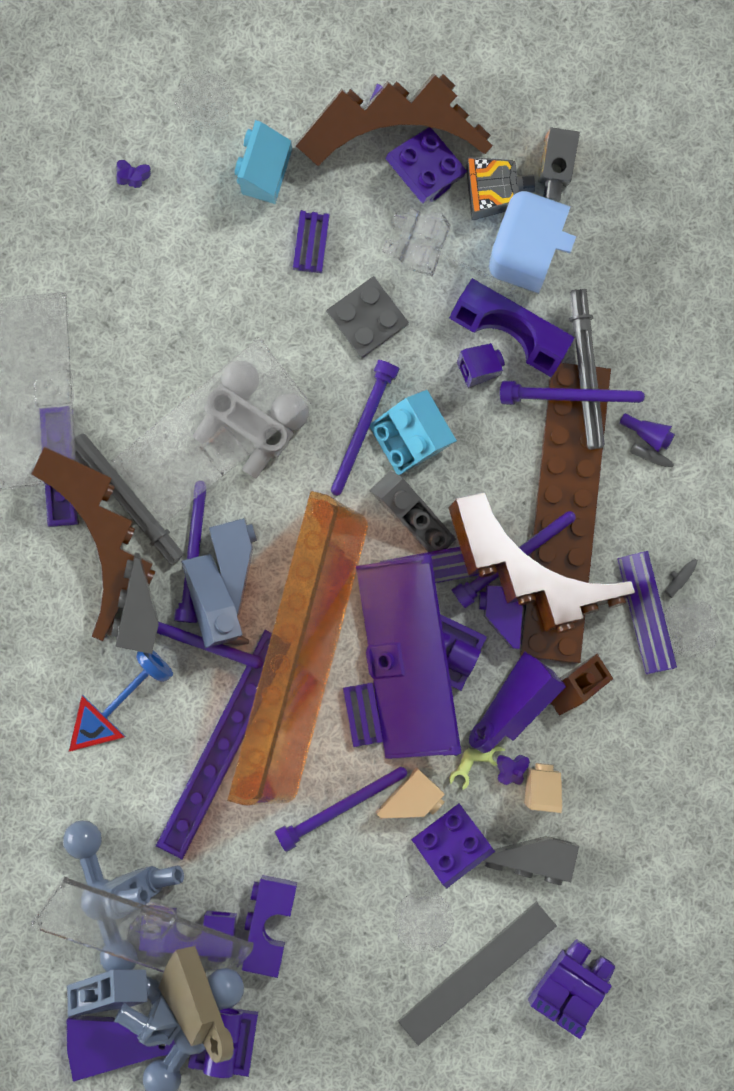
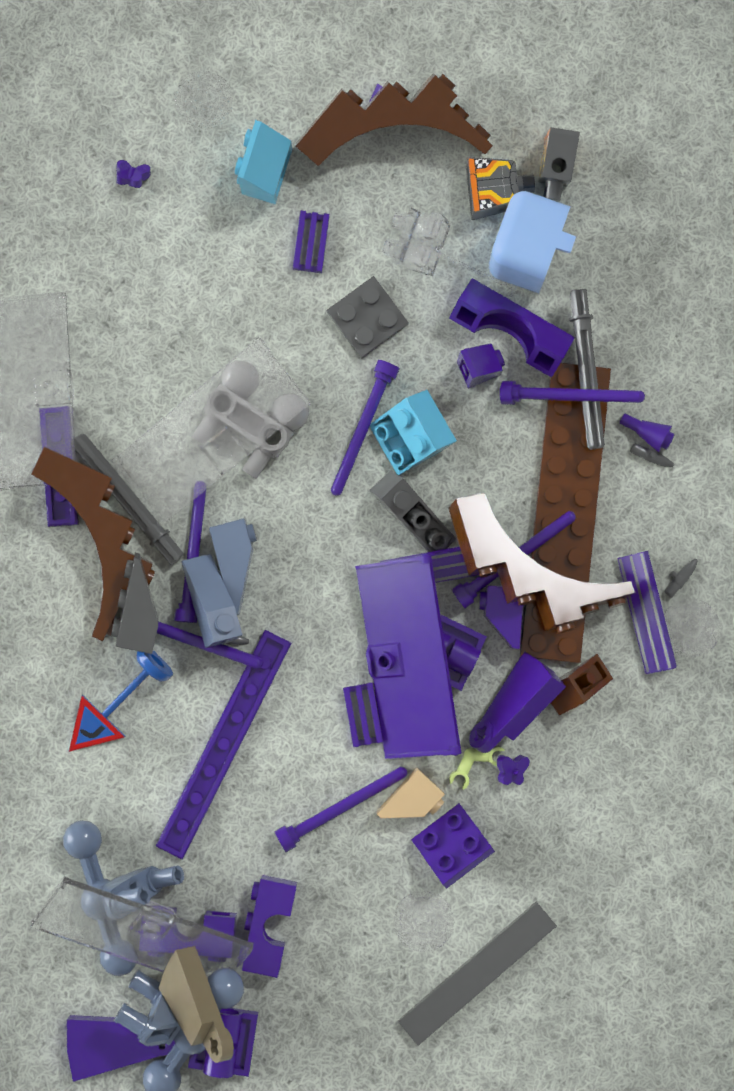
sand blue slope [67,969,149,1017] -> none
clear orange windscreen [227,491,368,806] -> none
dark purple plate [385,127,467,204] -> none
dark grey slope [484,836,579,885] -> none
tan slope [524,763,562,813] -> none
dark purple hips [528,939,615,1039] -> none

